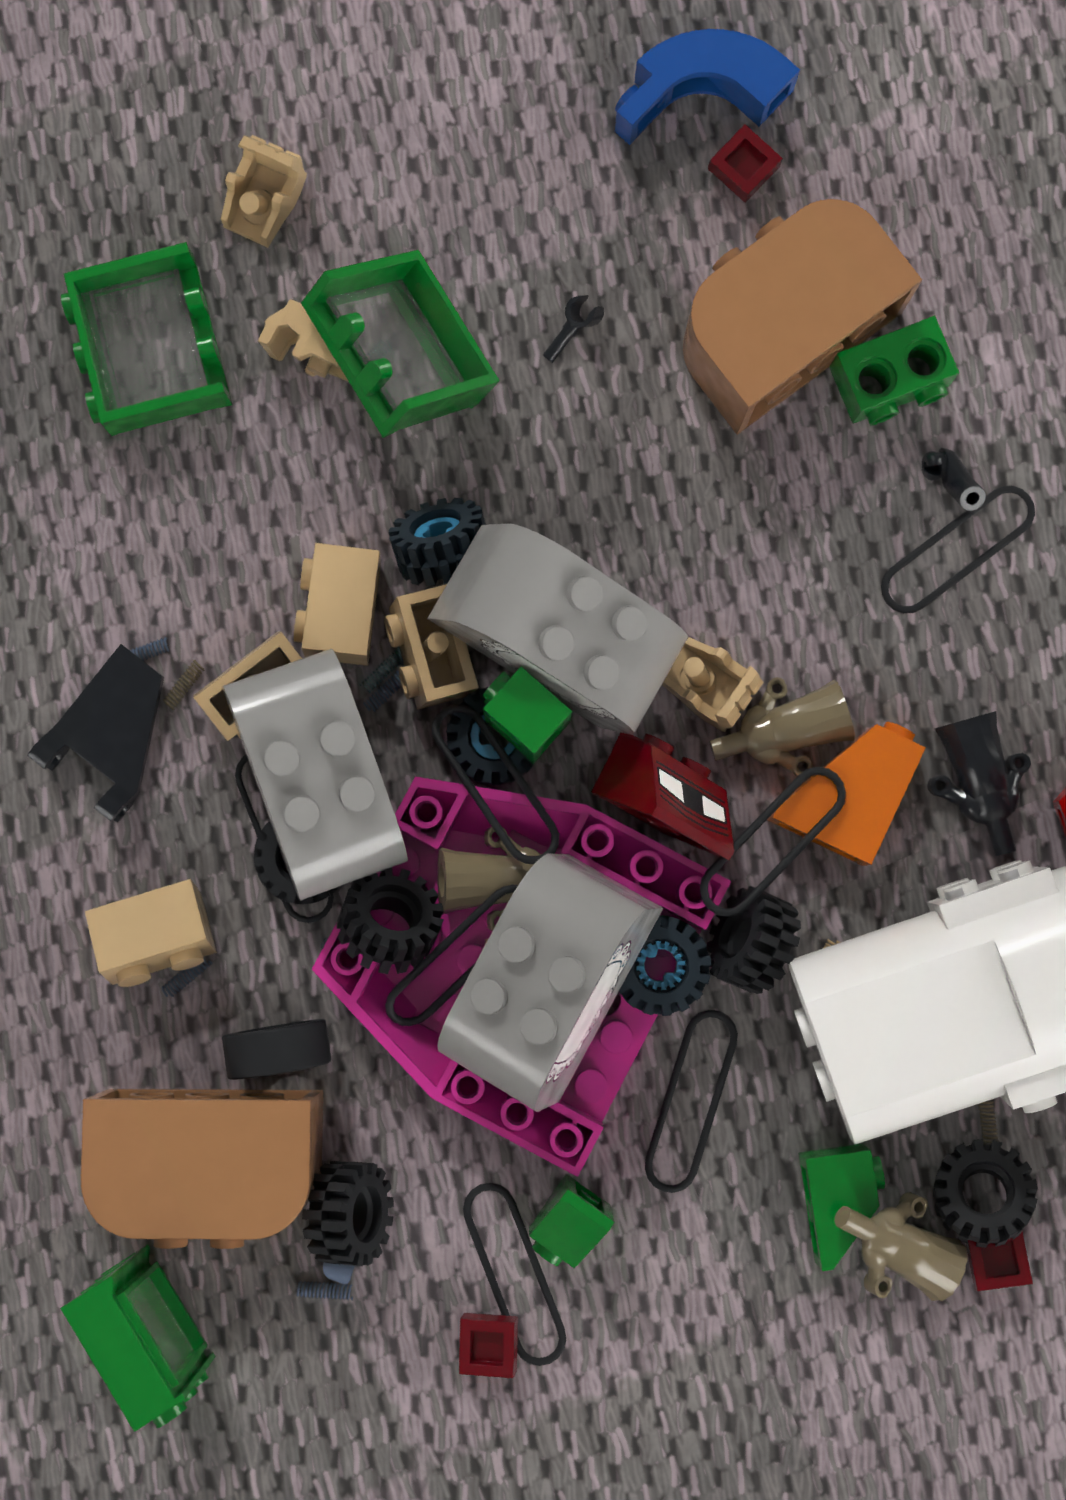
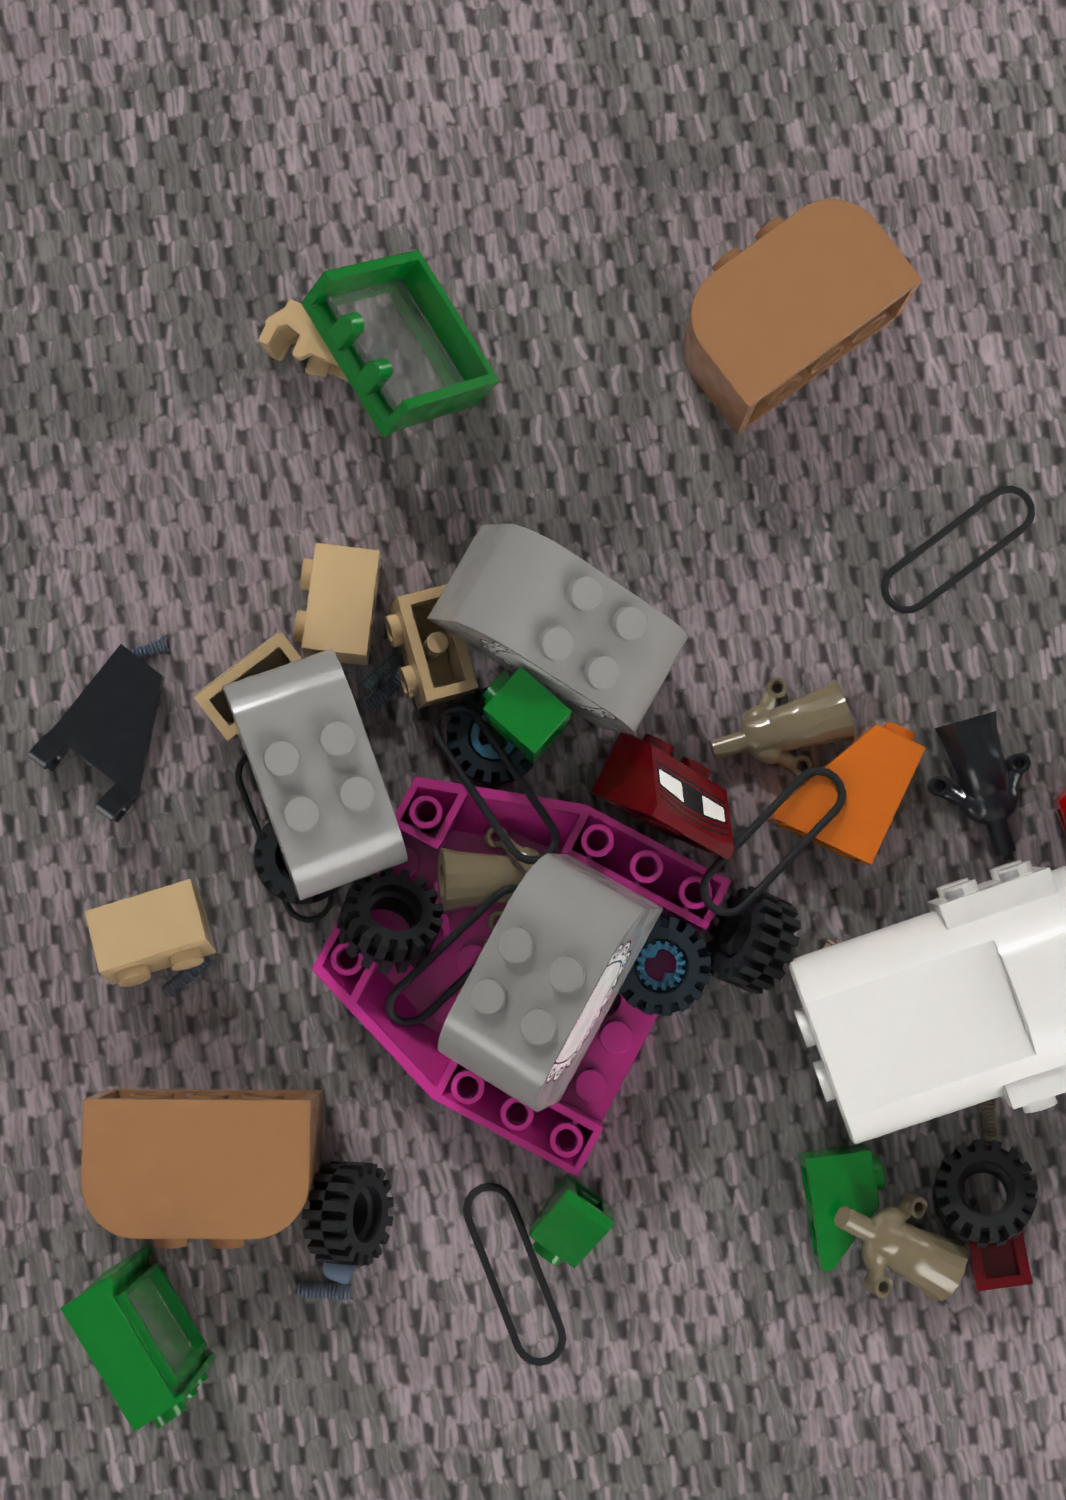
window [61,242,233,436] -> none
dark tan leg [163,660,204,710] -> none
tan hand [221,135,307,248] -> none
black tyre [222,1019,331,1080] -> none
black bush [388,497,486,586] -> none
dark red plate [459,1313,518,1378] -> none
black hand [543,295,604,363] -> none
blue arch [615,29,800,145] -> none
black piece [645,1010,738,1193] -> none
tan hand [662,637,764,732] -> none
dark red plate [708,124,783,203] -> none
green brick [829,315,959,426] -> none
black arm [922,448,986,511] -> none

